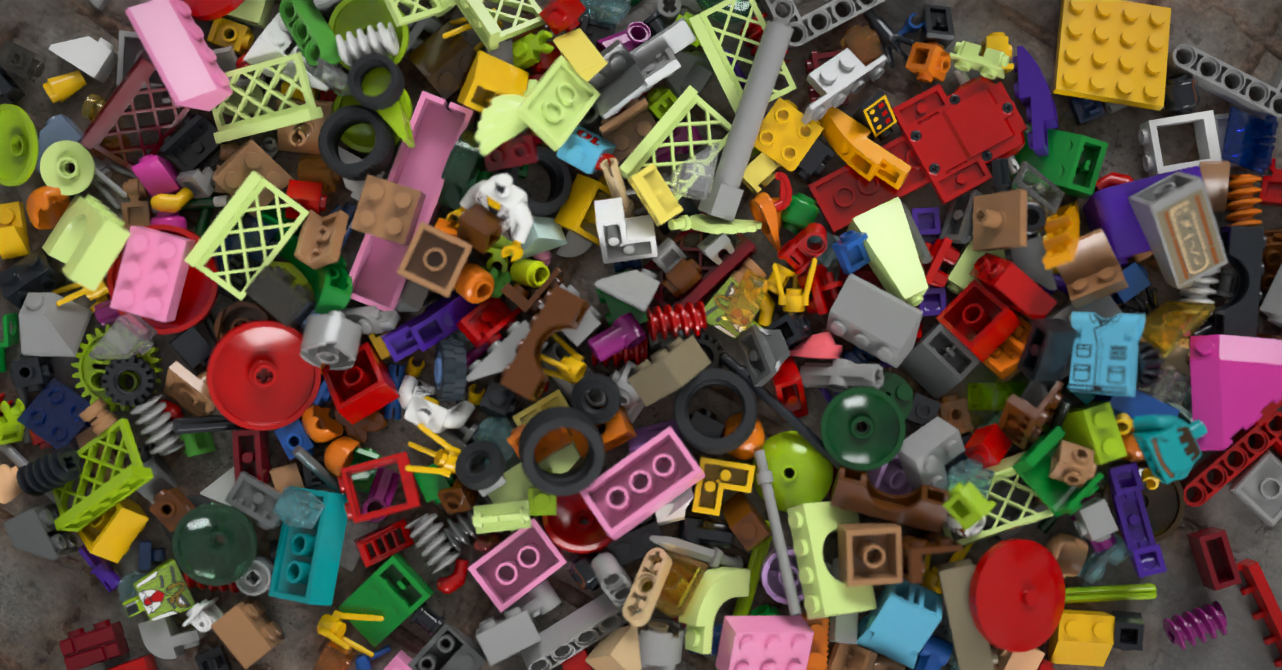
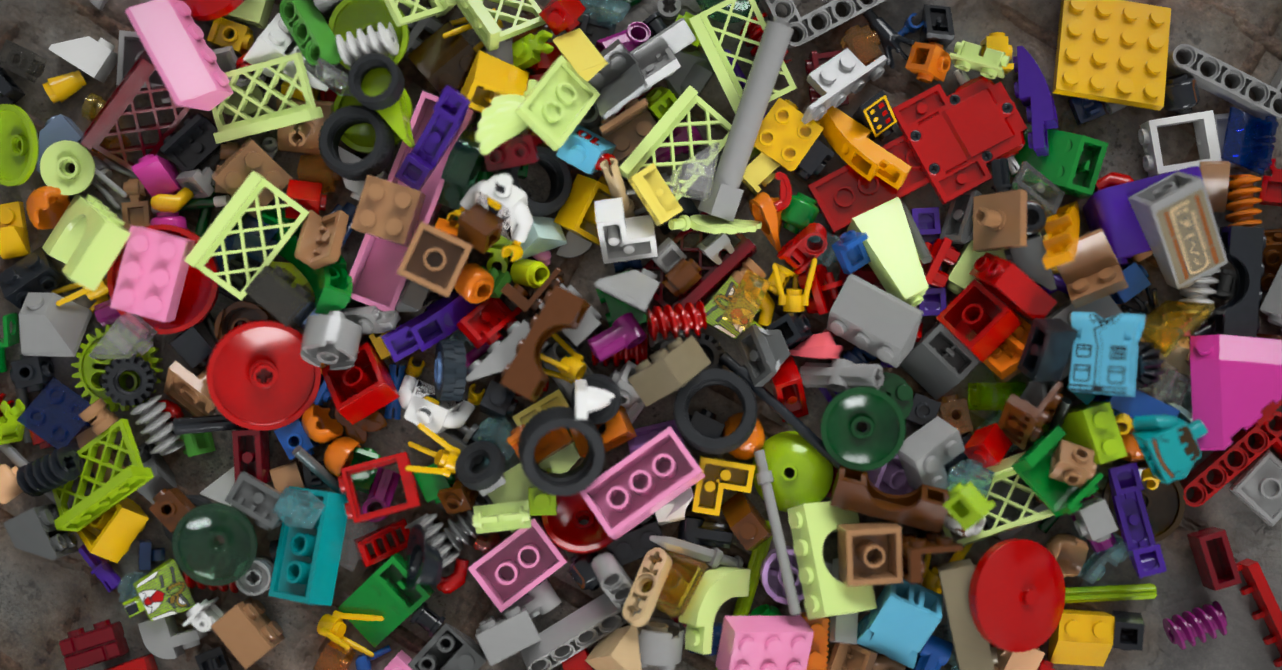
none -> dark purple slope [395,85,471,191]
none -> black piece [406,524,443,590]
none -> white tile [575,380,615,419]

